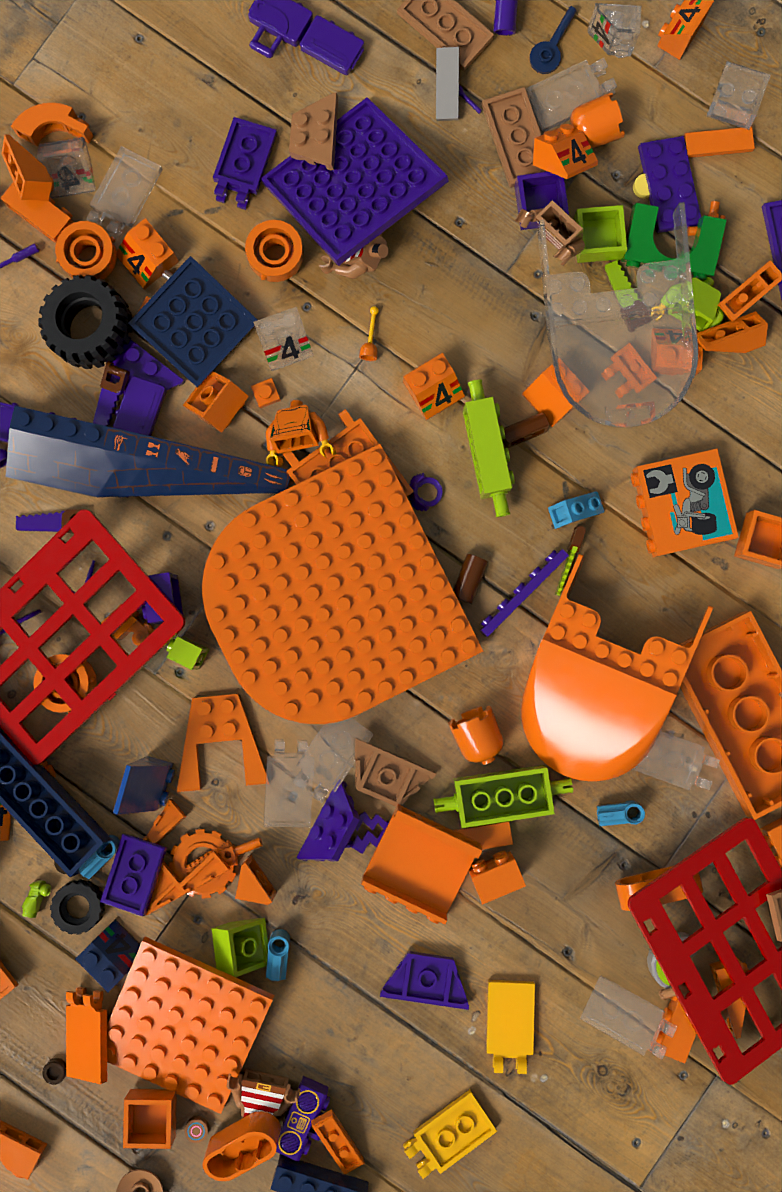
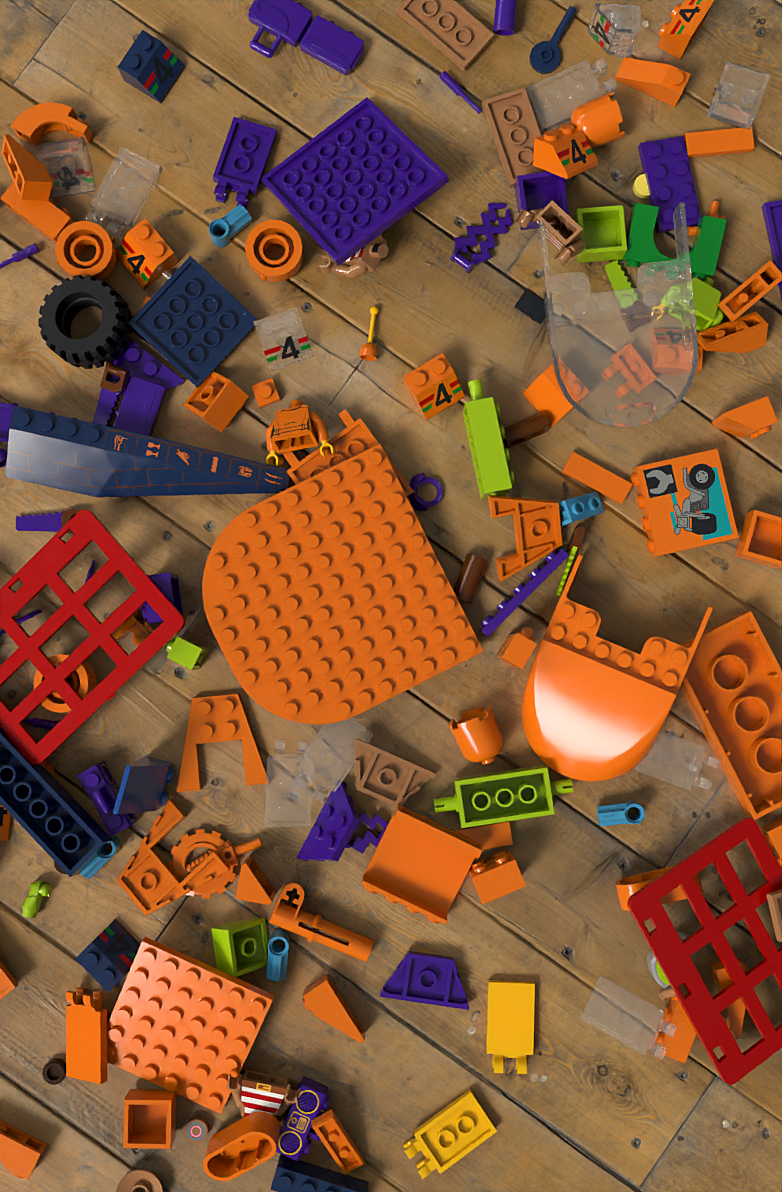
black tyre [50,879,105,935] -> none
dark purple tile [100,833,167,917] -> none
medium nougat wing [289,92,339,170] -> none
light grey tile [436,47,460,121] -> none
none -> dark purple piece [23,718,59,730]
none -> dark purple piece [77,761,137,836]
none -> dark blue slope [118,30,185,104]
none -> dark azure piece [209,204,253,247]
none -> orange piece [268,881,374,962]
none -> orange slope [302,974,365,1043]
none -> dark purple piece [450,203,512,274]
none -> orange wing [488,495,562,582]
none -> orange piece [496,627,537,669]
none -> black piece [514,290,552,324]
none -> orange tile [561,452,633,505]
none -> orange slope [615,57,691,107]
none -> orange slope [711,396,778,440]

